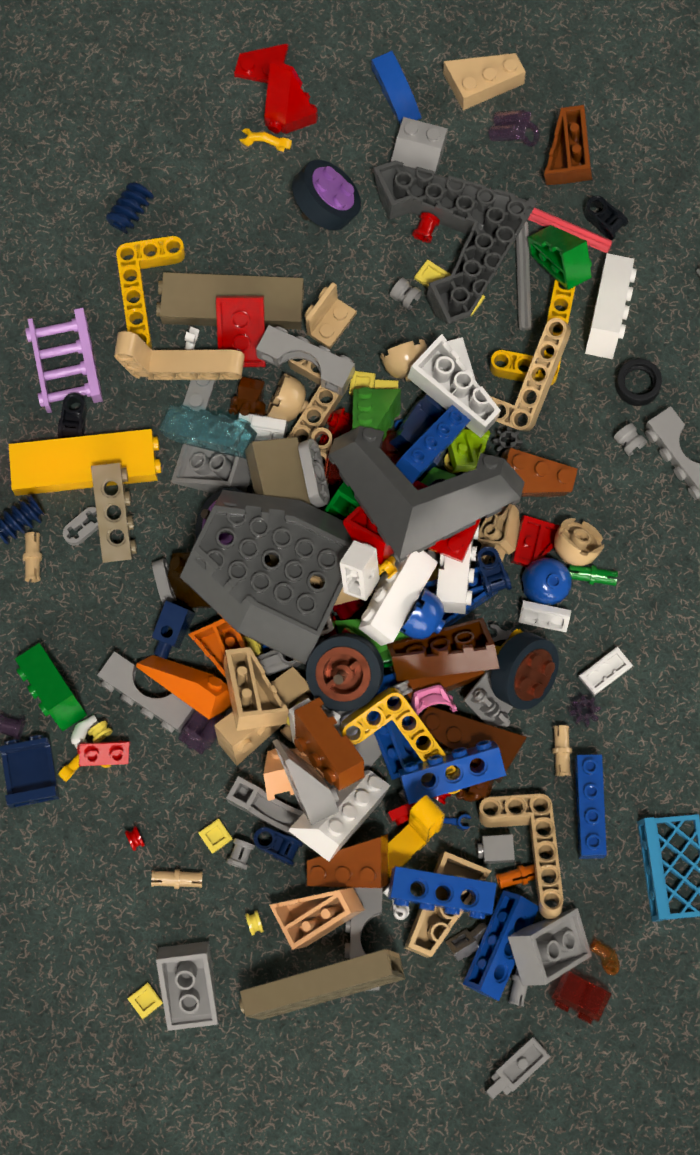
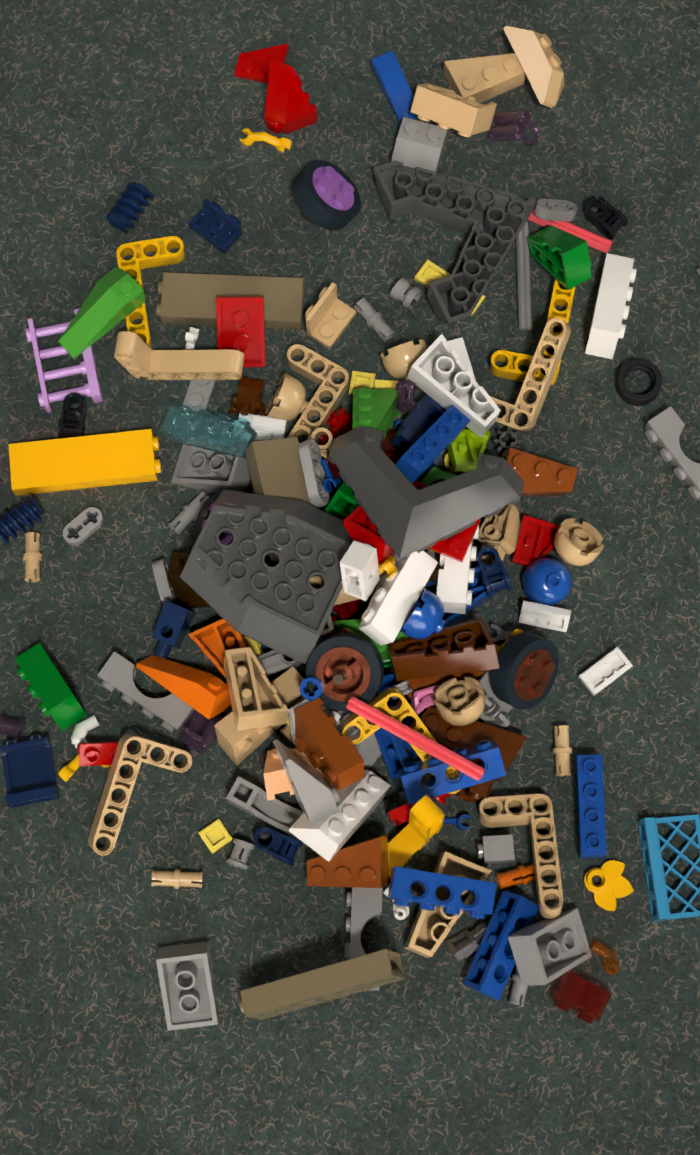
light yellow bush [87,721,113,743] -> none
dark tan brick [91,463,137,563] -> none
red bush [124,826,145,851] -> none
light yellow tile [127,983,163,1019] -> none
light yellow bush [245,910,264,936] -> none
light grey arch [256,325,355,396] -> none
light nougat wedge [270,888,365,950] -> none
red bush [412,212,440,243] -> none
light grey hinge [485,1037,551,1099] -> none
dark orange wedge [544,105,592,185] -> none
green pin [568,564,618,586] -> none
clear purple gear [569,695,601,727] -> none
light grey wheel [614,423,647,456] -> none
none -> bright green wedge [58,267,146,359]
none -> tan beam [88,733,192,856]
none -> light grey pin [168,491,210,535]
none -> dark blue bracket [189,199,242,254]
none -> blue bush [299,676,324,700]
none -> blue hand [321,459,341,492]
none -> coral axle [346,697,484,781]
none -> light grey pin [354,297,395,342]
none -> clear purple bush [395,381,417,412]
none -> tan wedge [410,83,497,137]
none -> tan cylinder [434,677,486,726]
none -> tan wedge [503,26,565,108]
none -> light grey beam [534,199,578,222]
none -> yellow plate [584,860,634,911]

